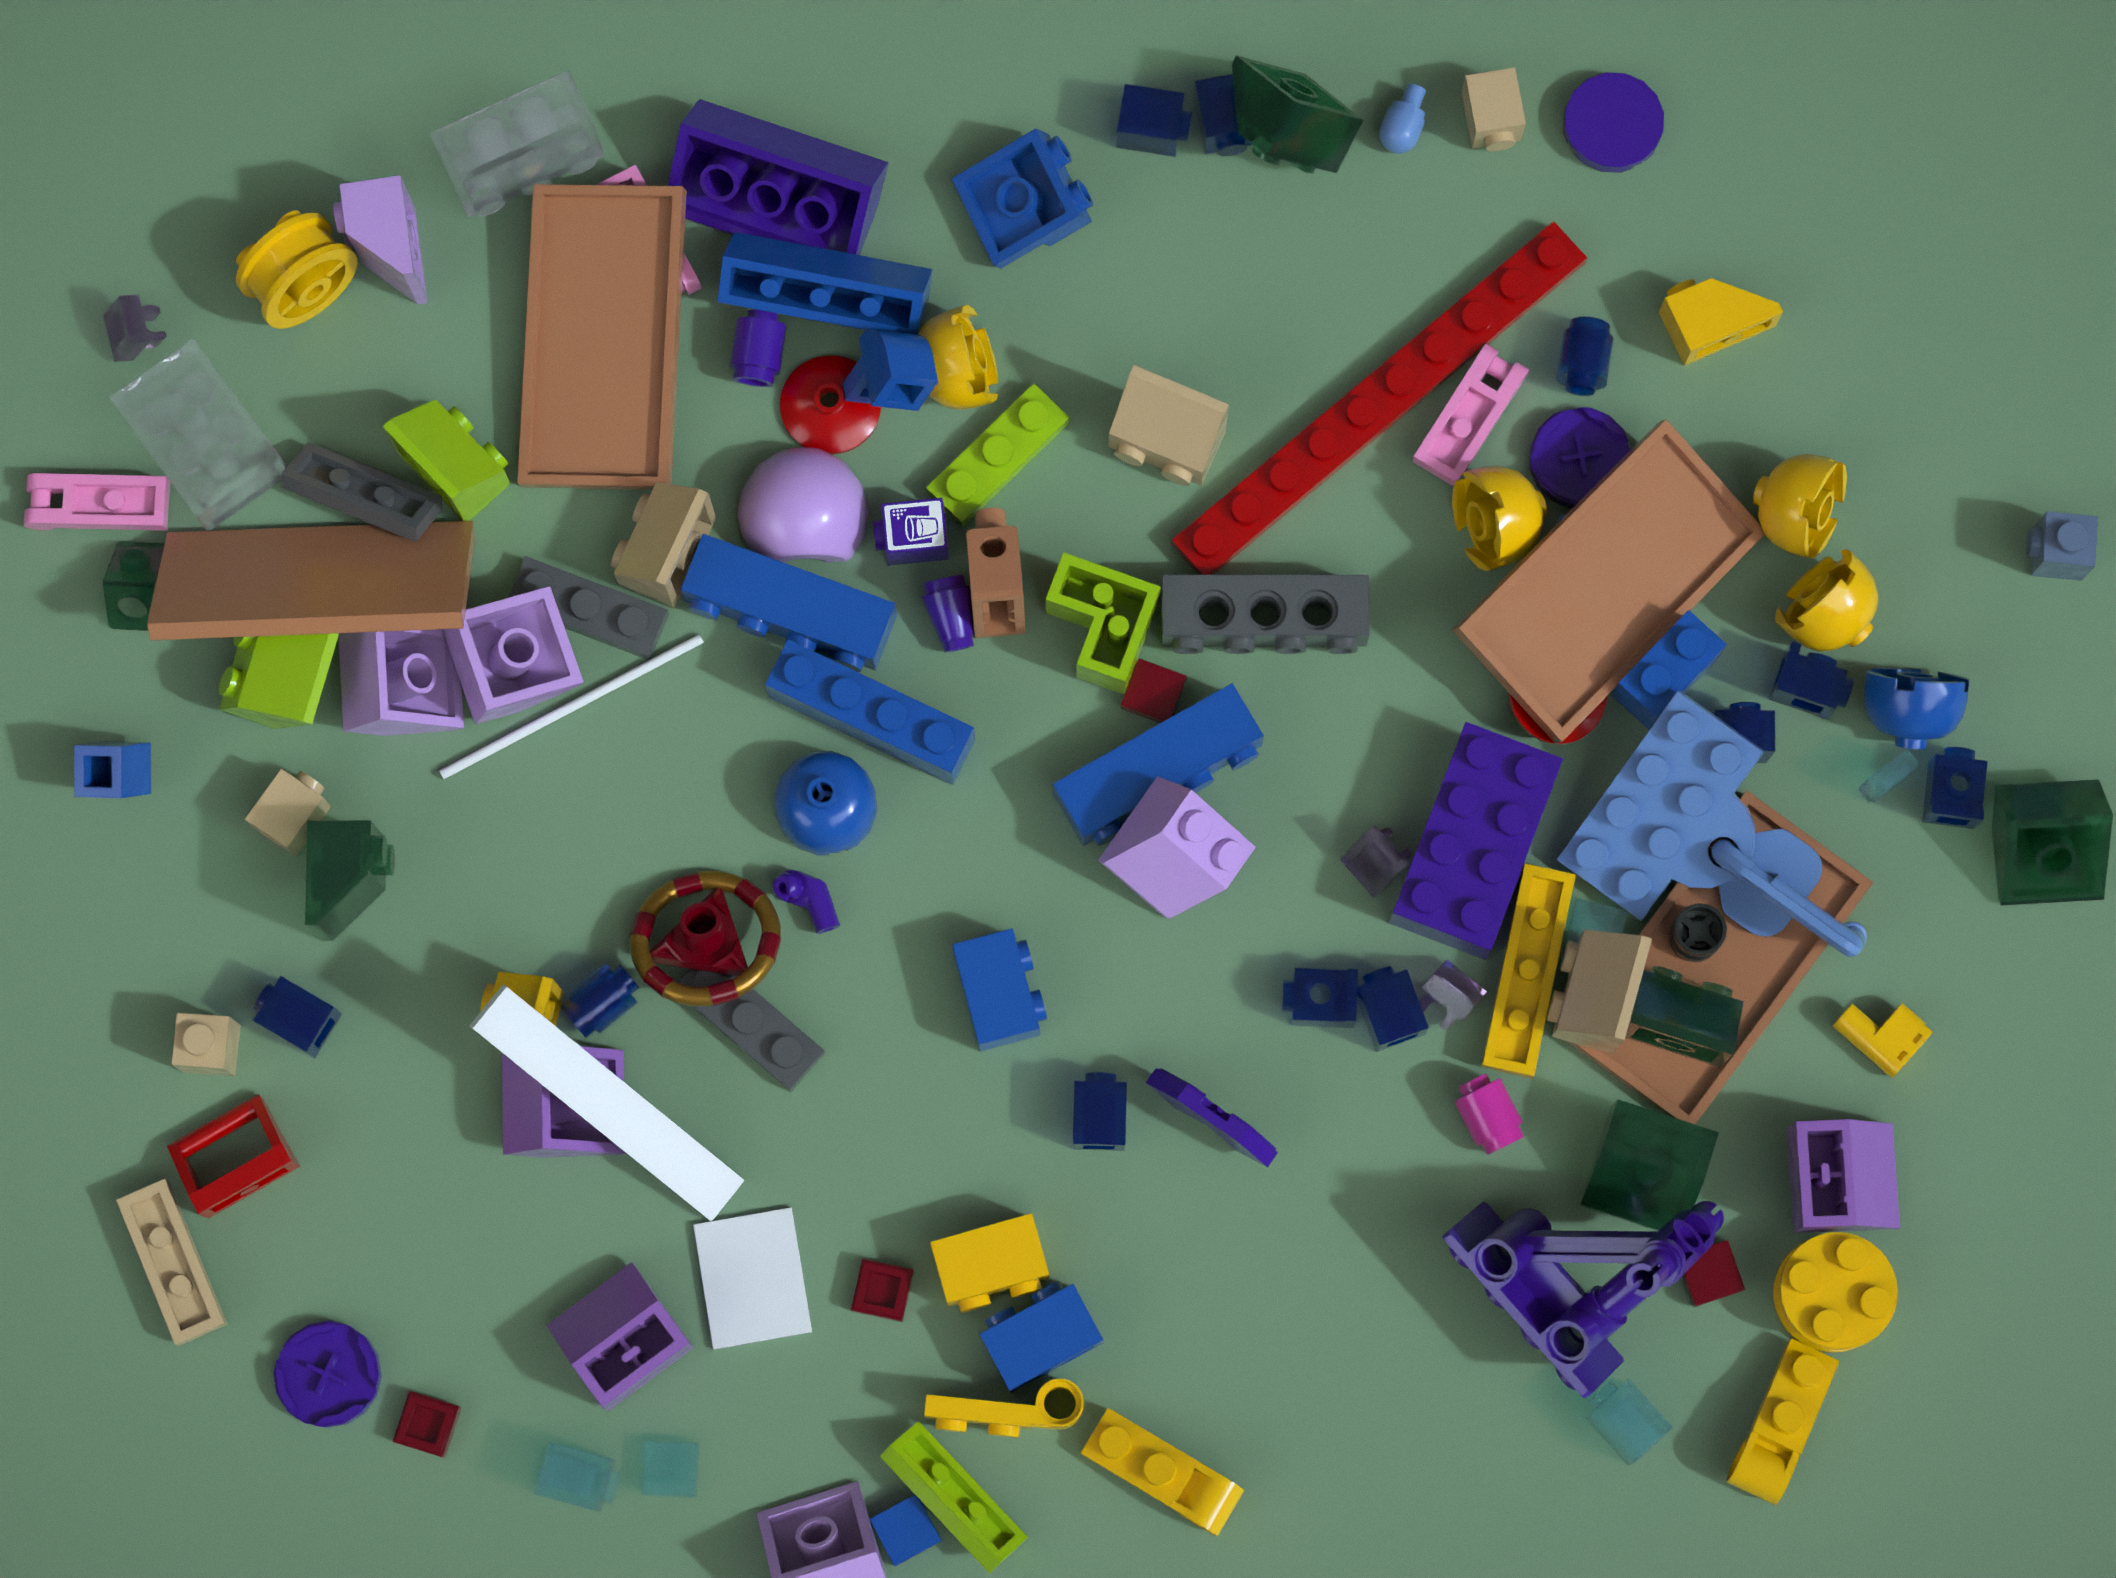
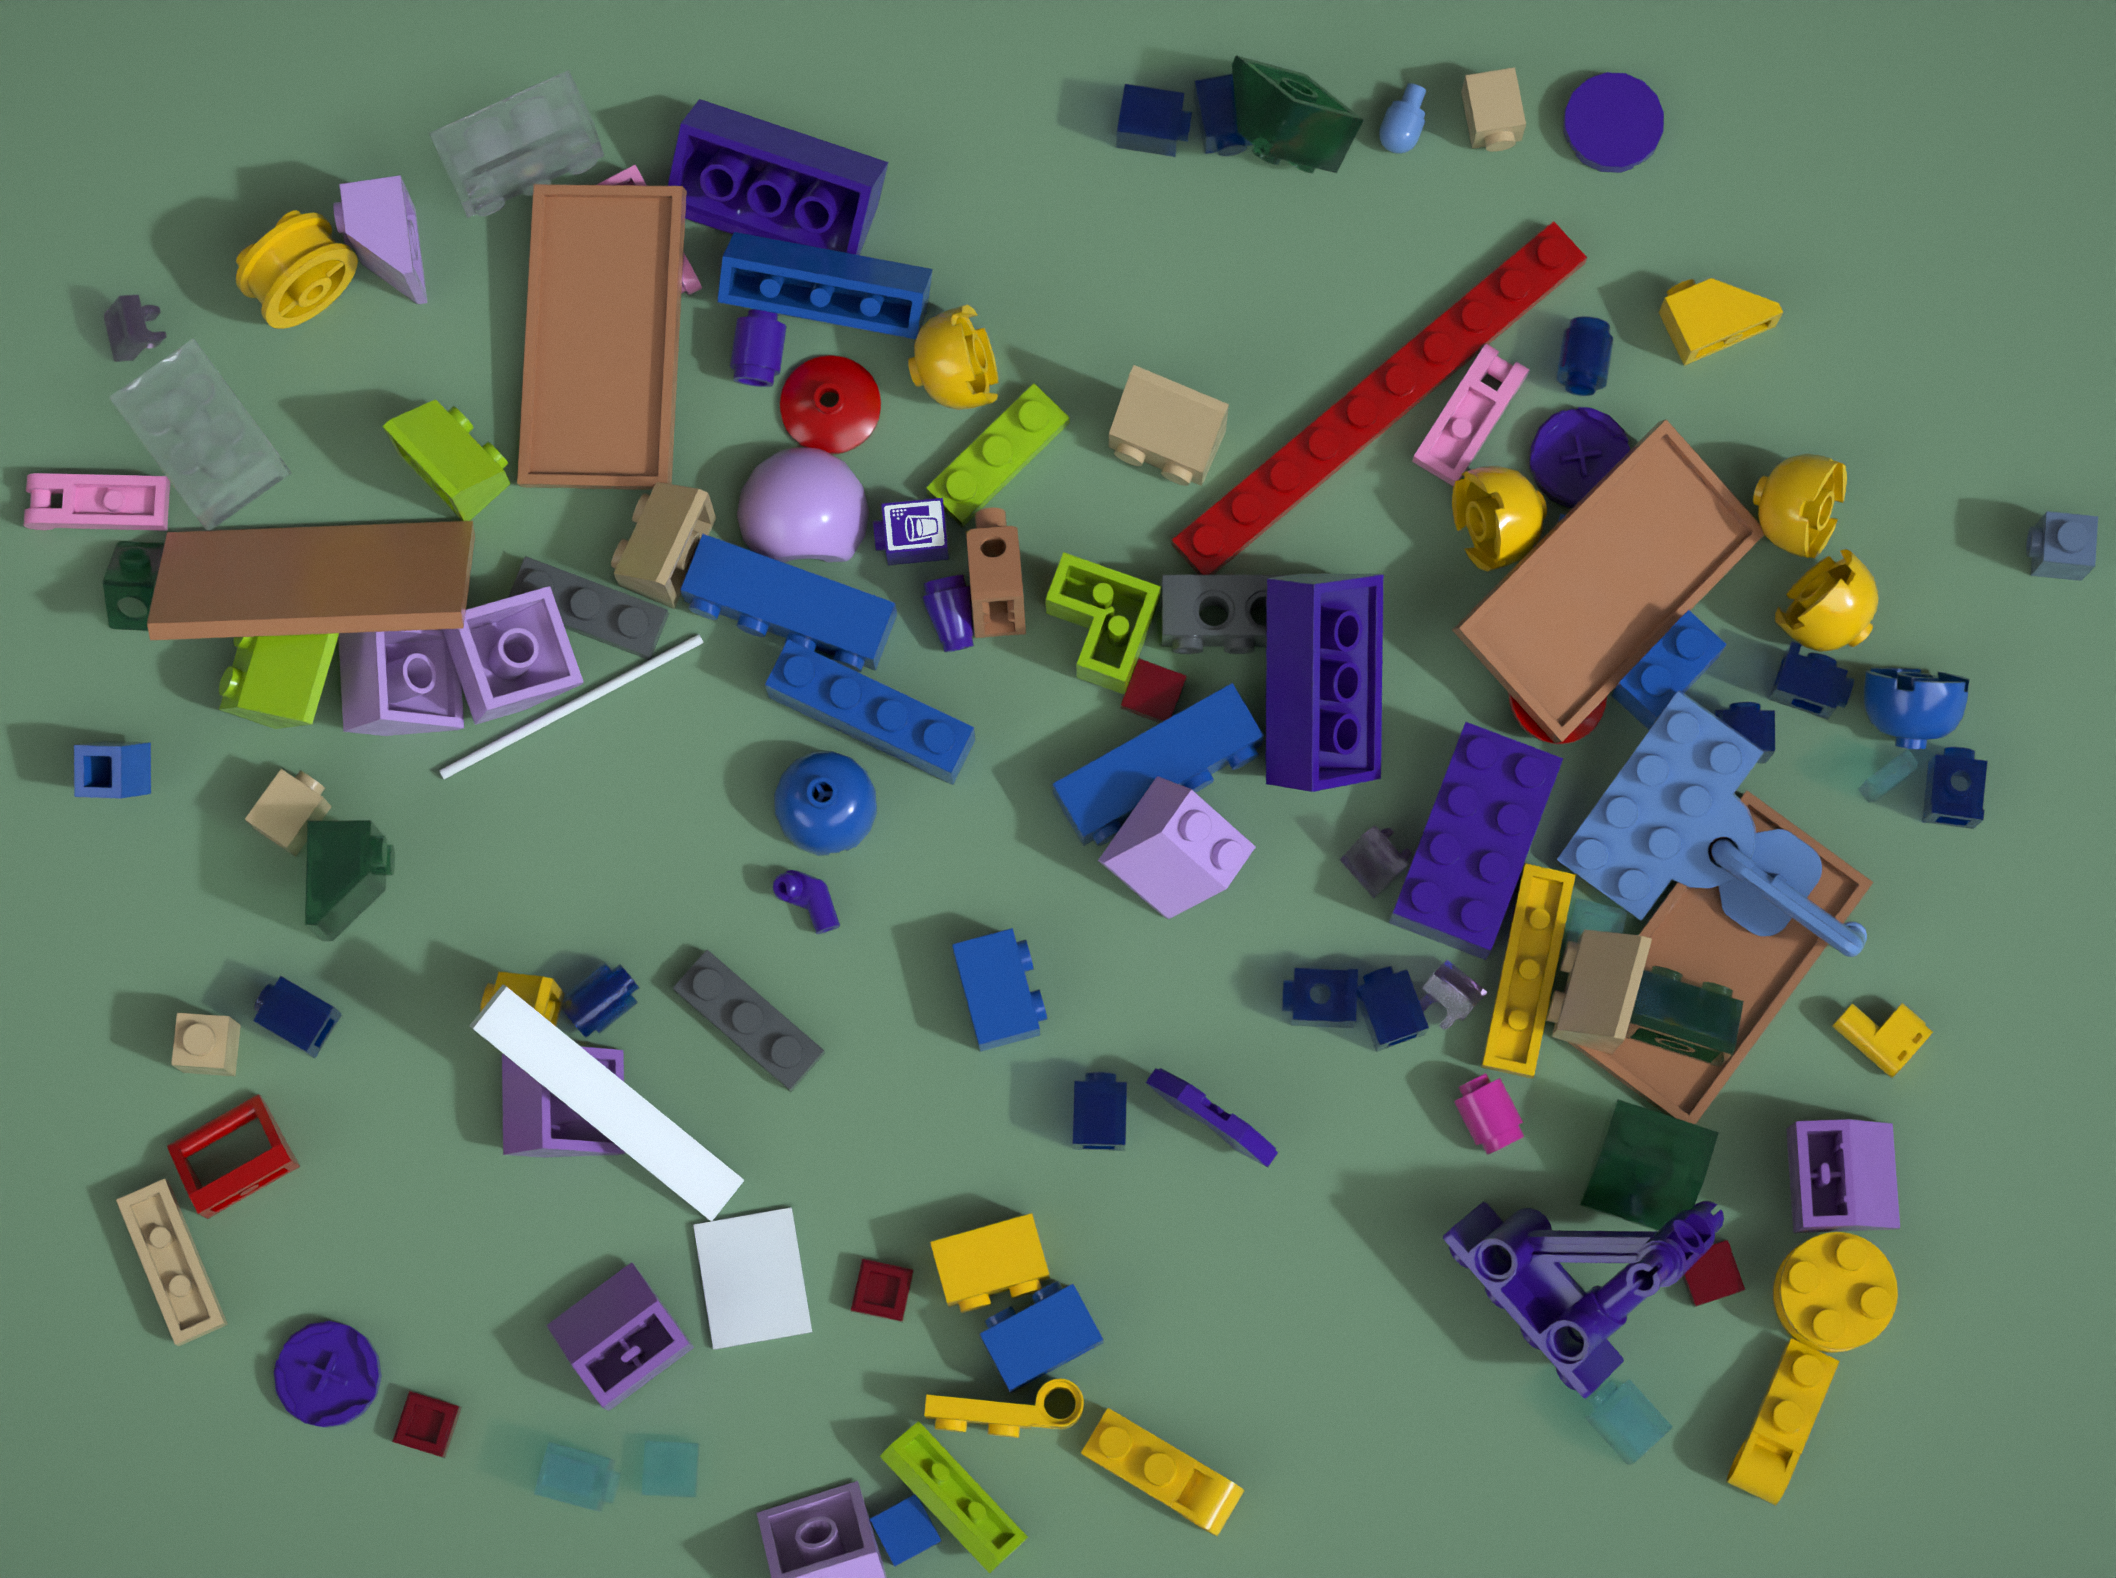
dark grey plate [281,442,442,542] -> none
dark red piece [629,871,782,1006] -> none
blue brick [842,329,938,411] -> none
blue plate [952,128,1093,269] -> none
pearl dark grey wheel [1669,903,1727,962] -> none
clear green slope [1992,779,2113,906] -> none
none -> dark purple slope [1265,574,1384,792]

